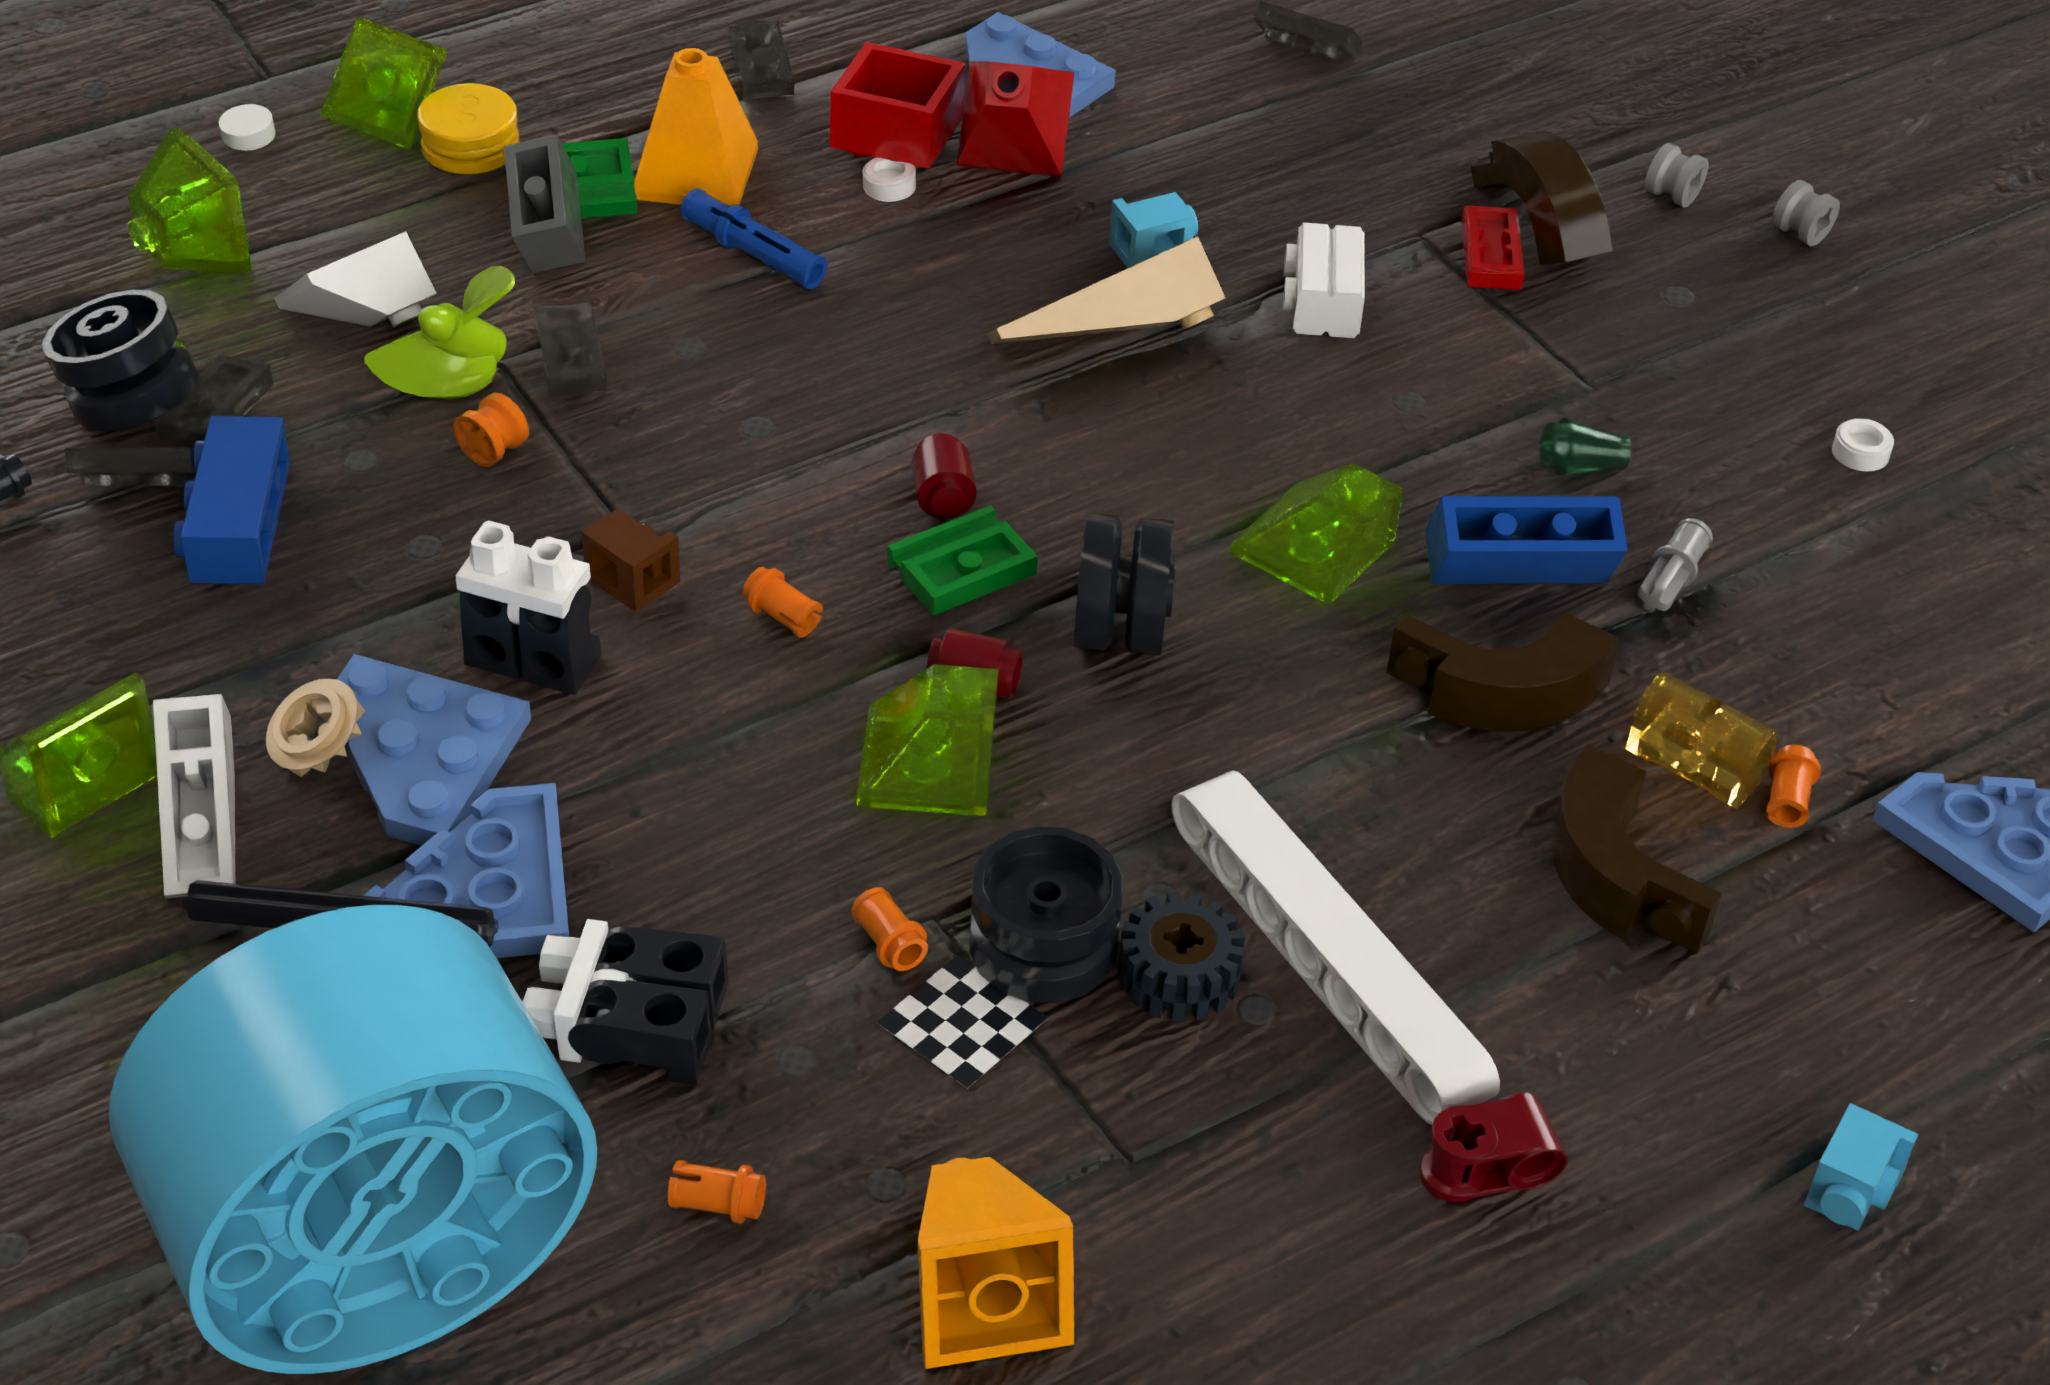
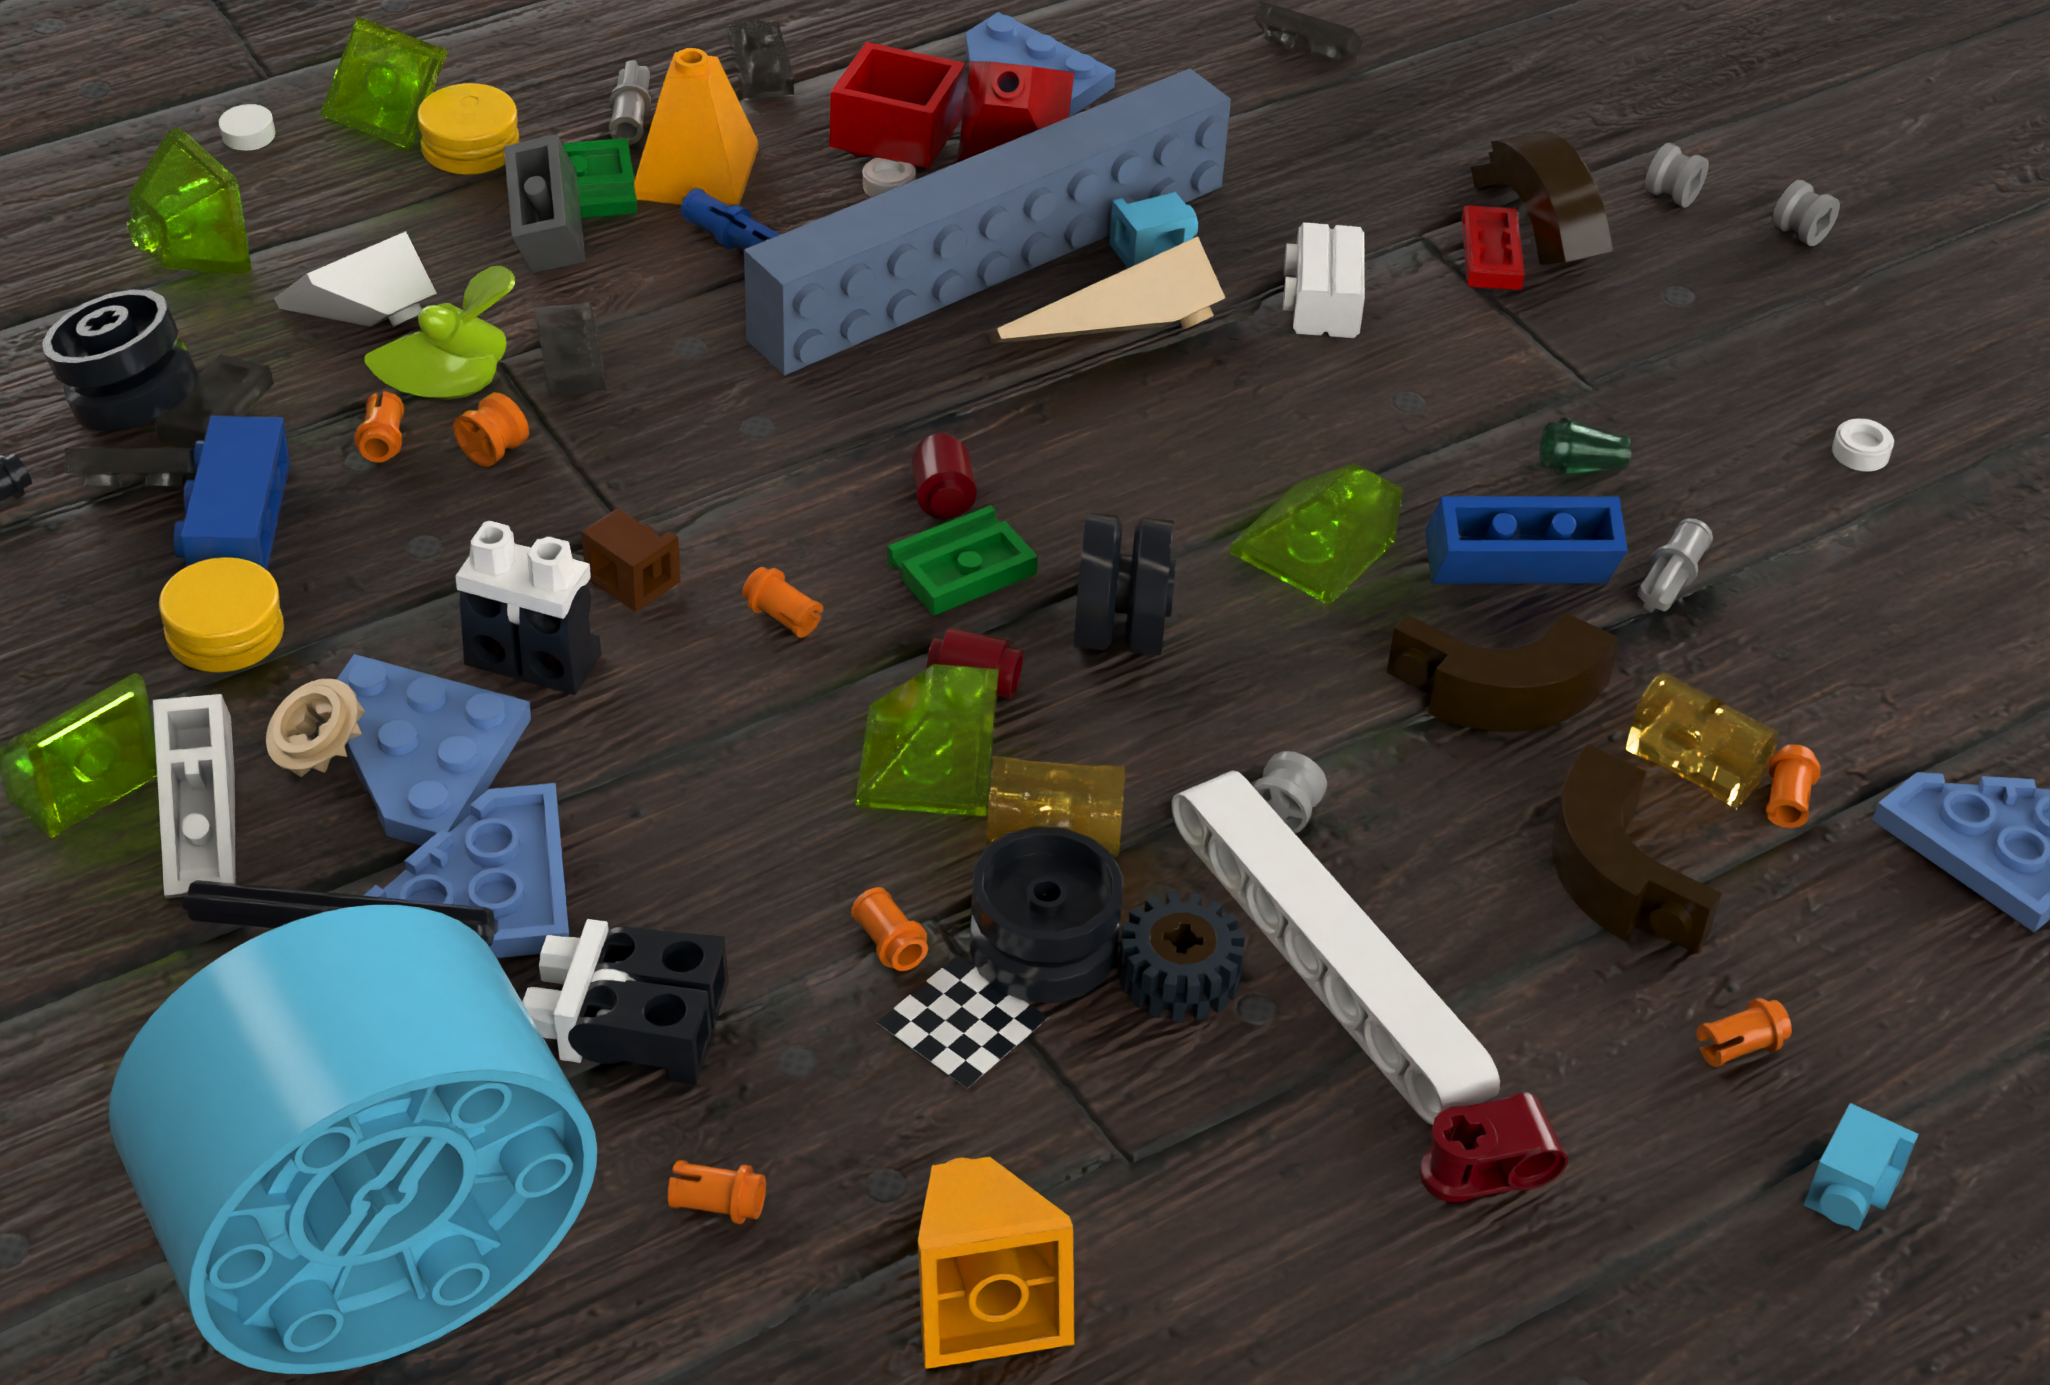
none -> yellow head [159,557,284,673]
none -> orange pin [354,391,404,462]
none -> light grey axle [609,60,651,145]
none -> sand blue brick [744,68,1231,376]
none -> clear yellow piece [986,756,1125,857]
none -> light grey wheel [1253,751,1327,833]
none -> orange pin [1696,998,1792,1067]

